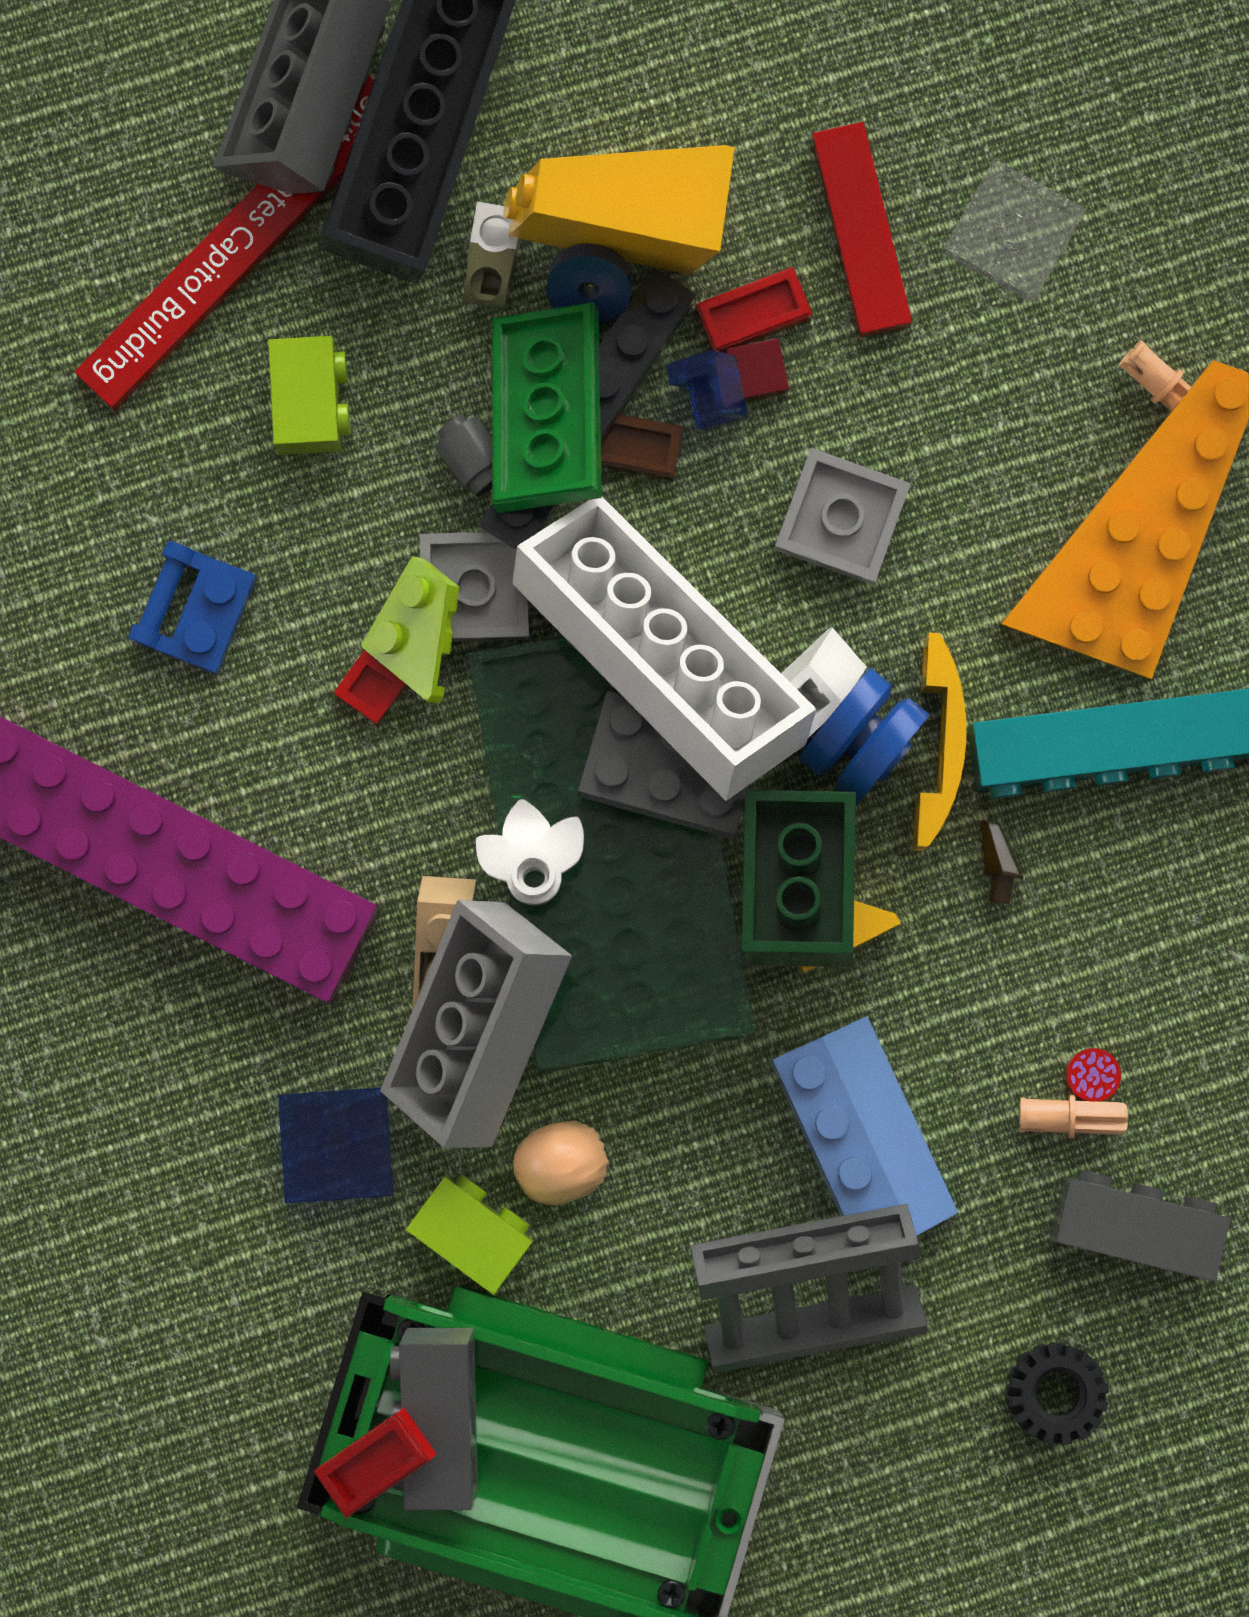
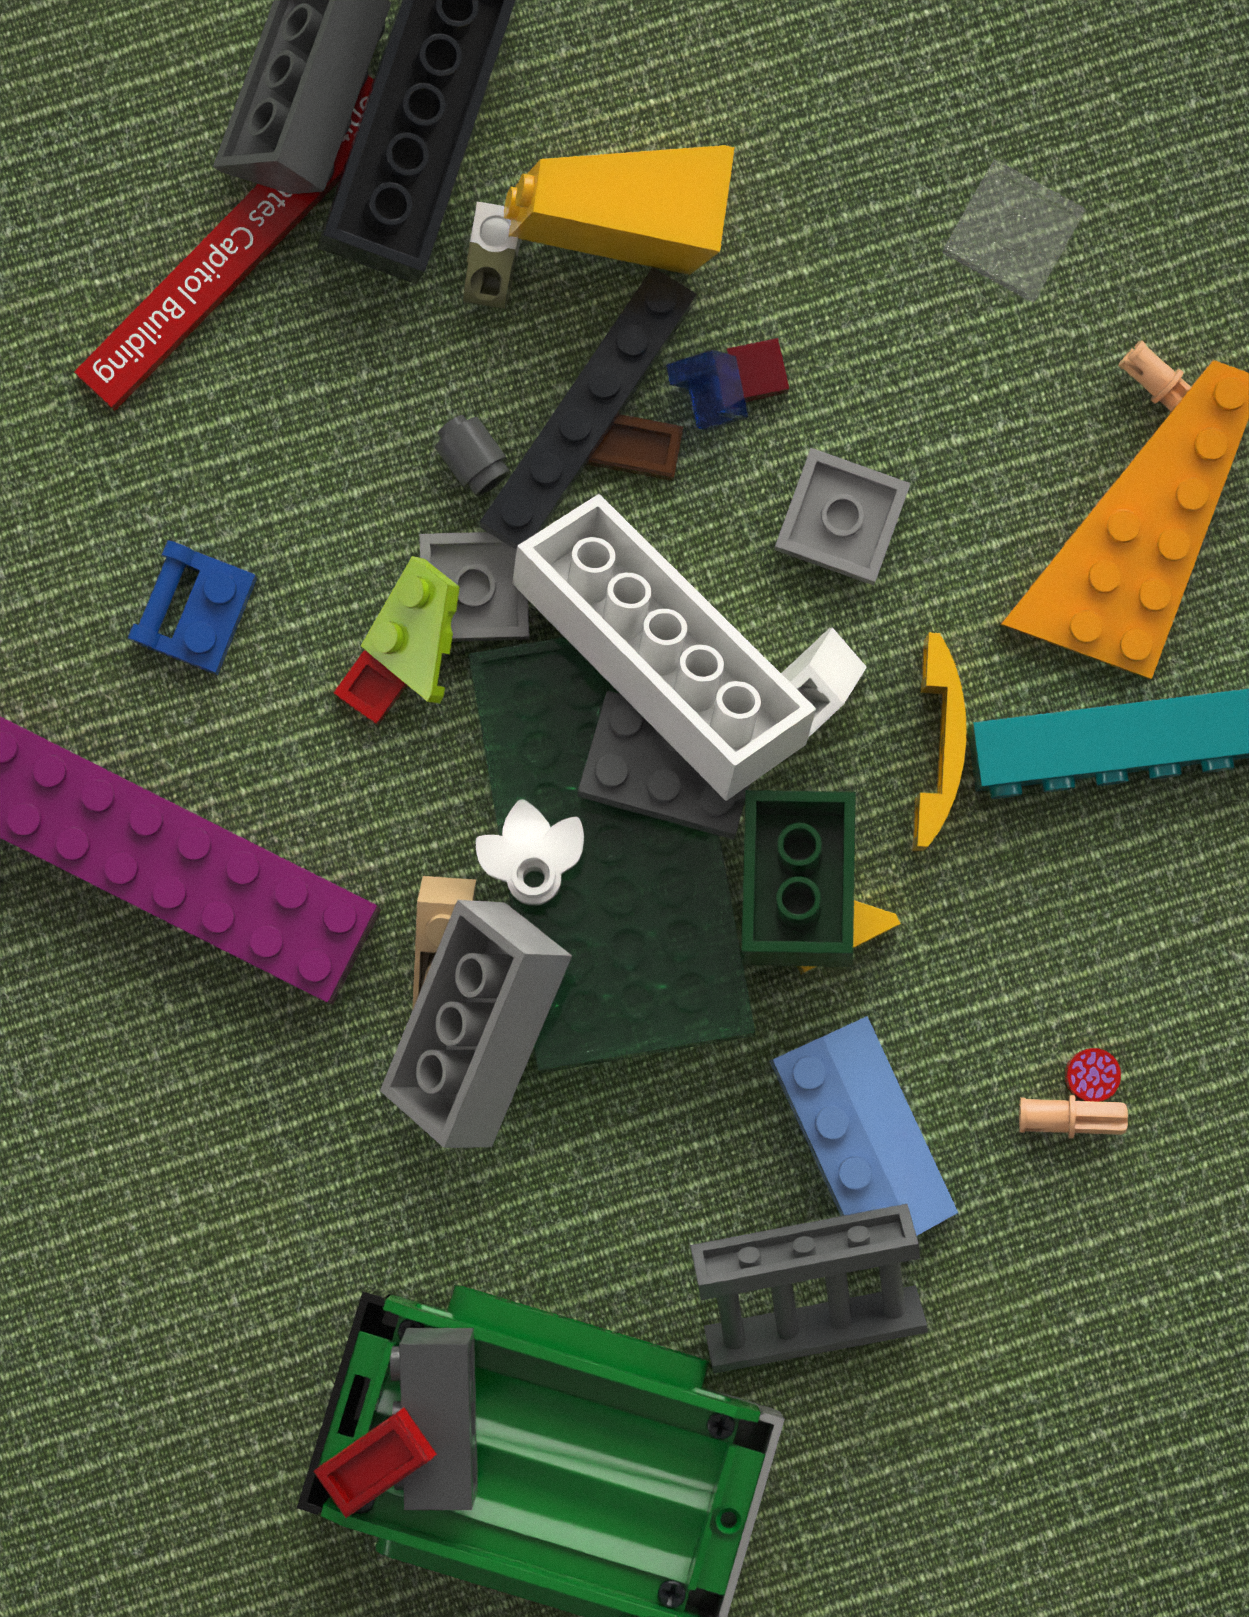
lime brick [268,336,351,455] -> none
clear blue plate [278,1087,394,1204] -> none
lime brick [406,1174,533,1295] -> none
green tile [492,302,602,513] -> none
light nougat hair [513,1121,609,1206] -> none
dark blue piece [546,243,633,325] -> none
red tile [695,267,813,356] -> none
blue wheel [798,668,930,806] -> none
red tile [811,121,912,337] -> none
dark brown bar [981,820,1024,905] -> none
black tyre [1005,1343,1109,1445] -> none
dark grey brick [1049,1170,1231,1282] -> none

